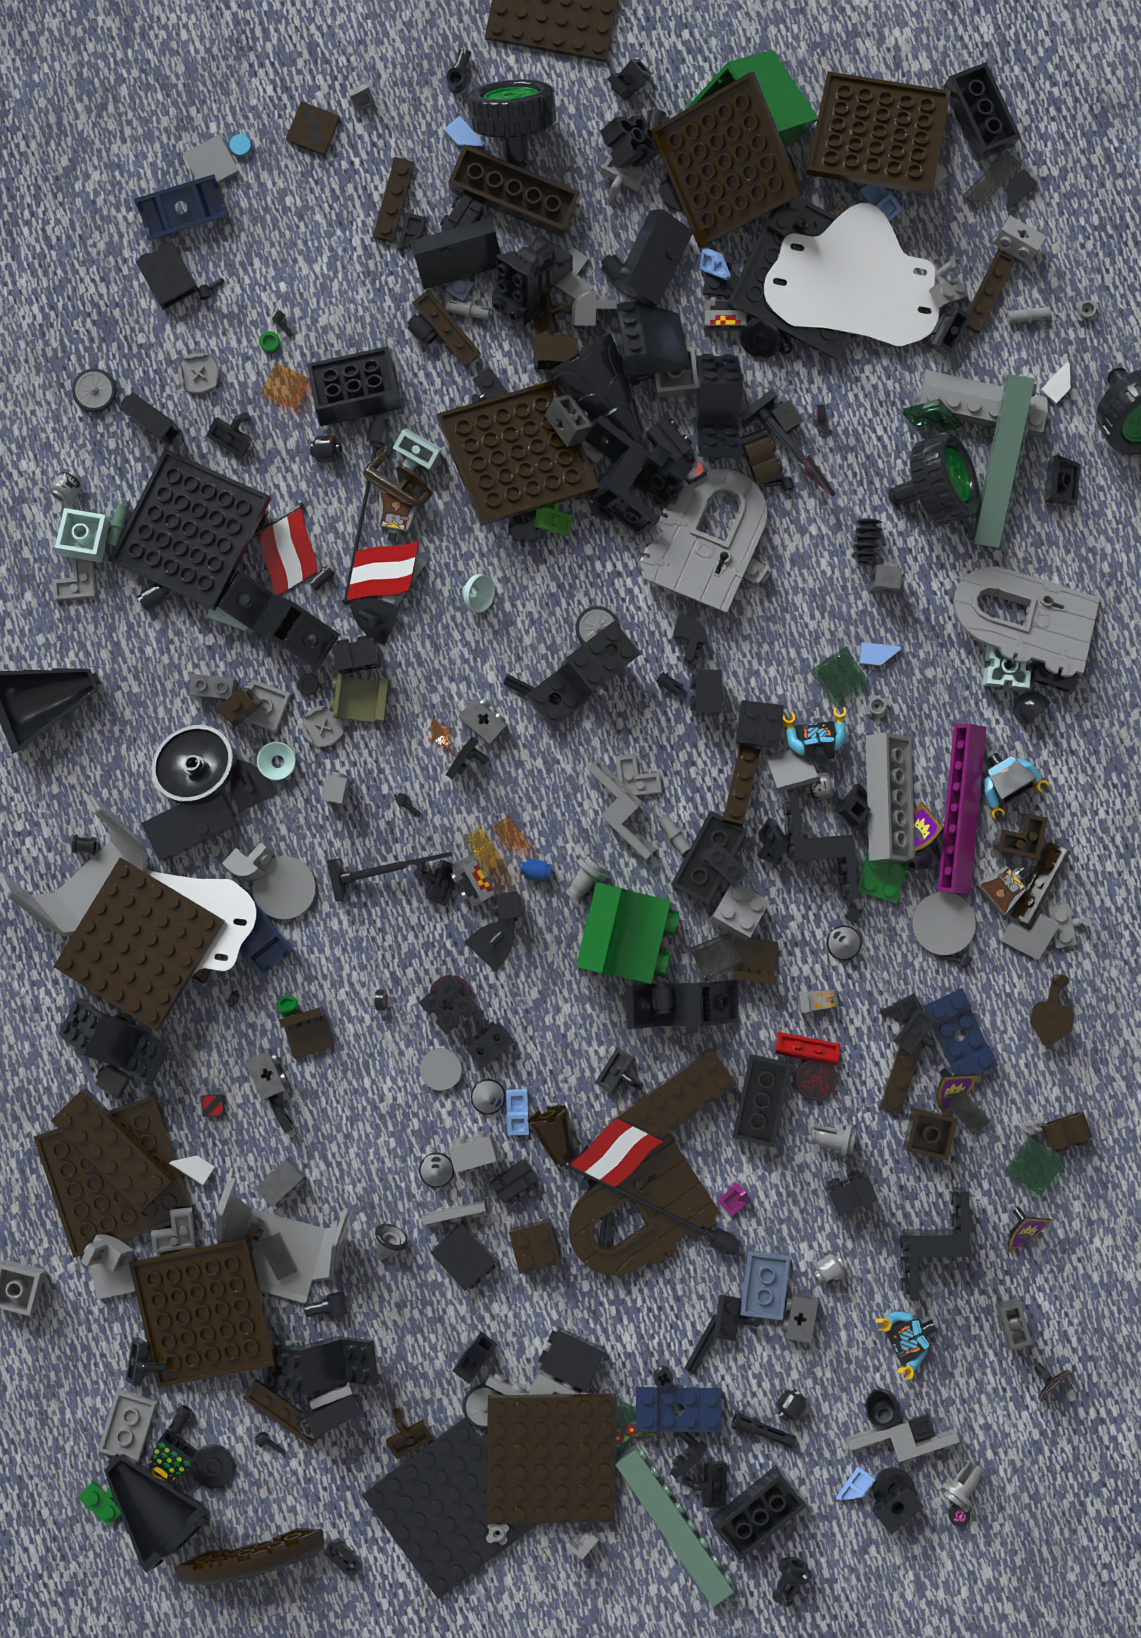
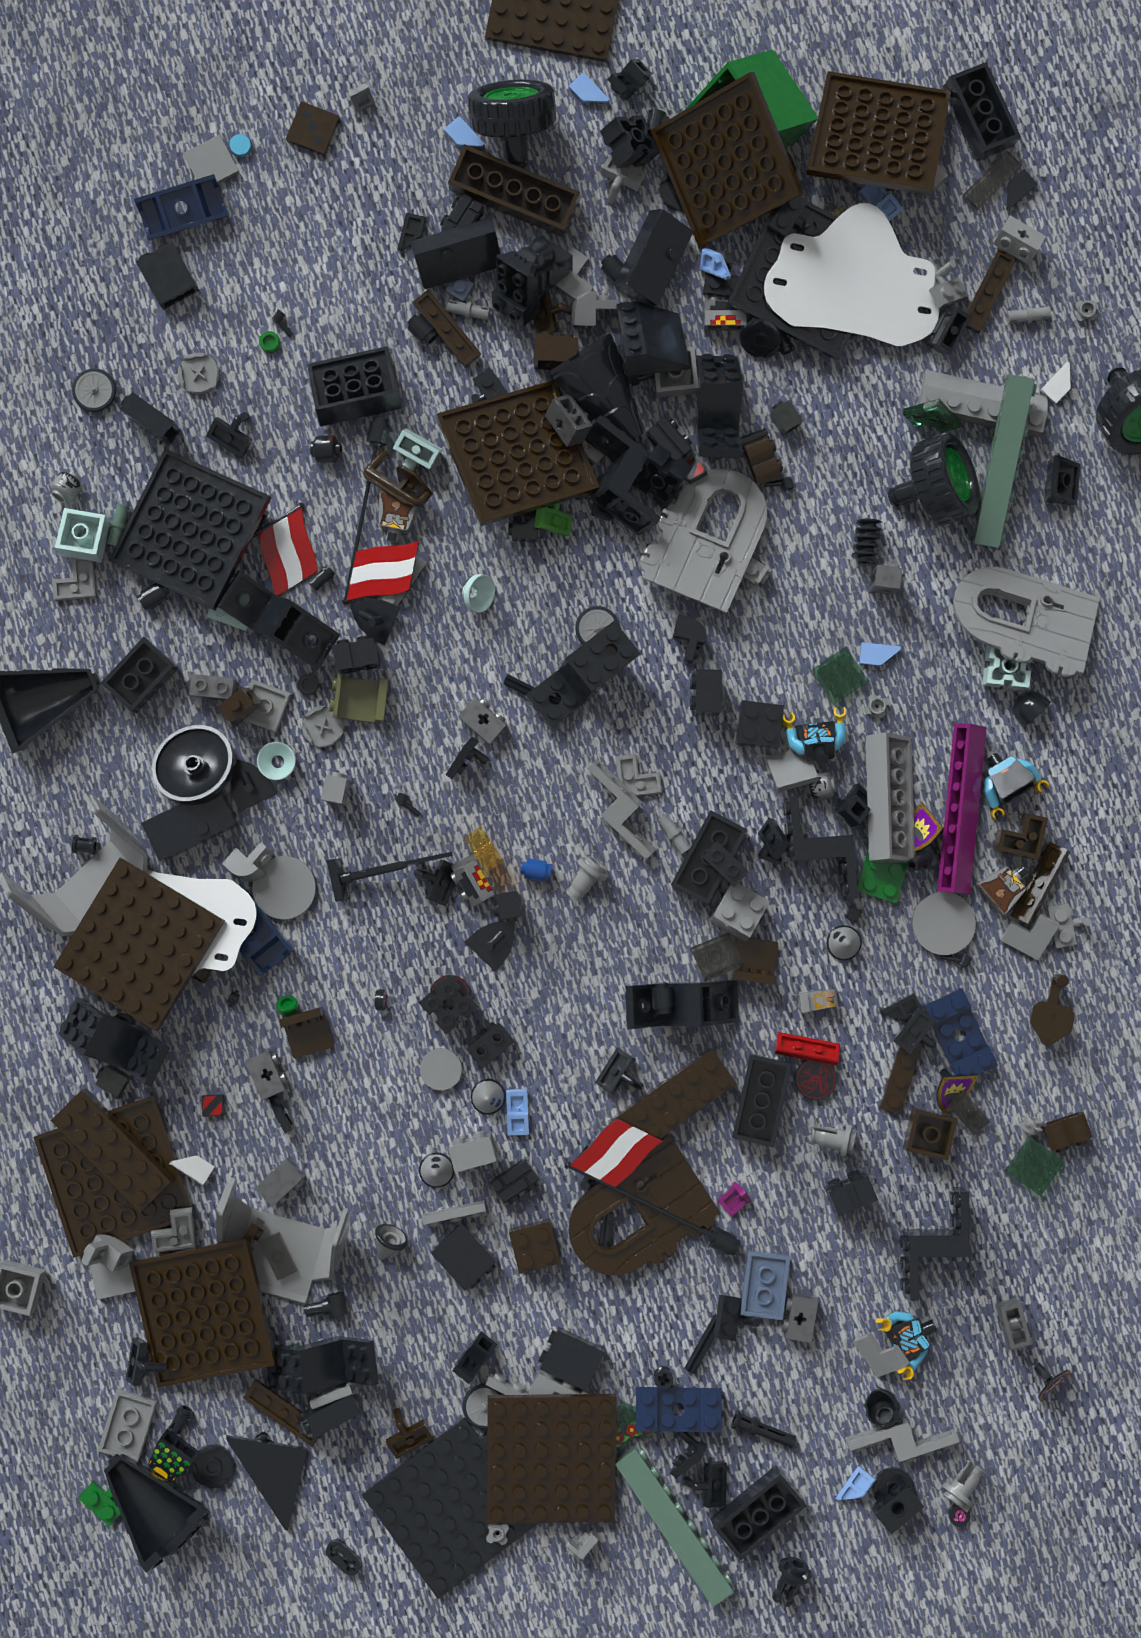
dark brown brick [175,1528,324,1585] -> none
black hand [198,278,225,300] -> none
clear orange piece [261,363,310,409] -> none
dark brown plate [373,157,415,243] -> none
clear orange piece [428,715,453,747] -> none
black pin [446,48,472,93] -> none
clear orange tile [492,816,531,849] -> none
dark brown cone [527,1105,574,1167] -> none
green brick [576,882,679,984] -> none
black pin [656,672,684,696] -> none
dark brown plate [722,744,761,827] -> none
black piece [740,389,836,497] -> none
black head [776,1389,807,1422] -> none
black tile [813,404,826,426] -> none
light grey head [814,1254,847,1286] -> none
black tile [908,1413,935,1442] -> none
shield [1008,1207,1052,1252] -> none
black brick [1030,661,1080,693] -> none
none -> black brick [101,636,179,714]
none -> black tile [226,1435,307,1531]
none -> light blue tile [568,72,610,104]
none -> light grey tile [853,1333,910,1377]

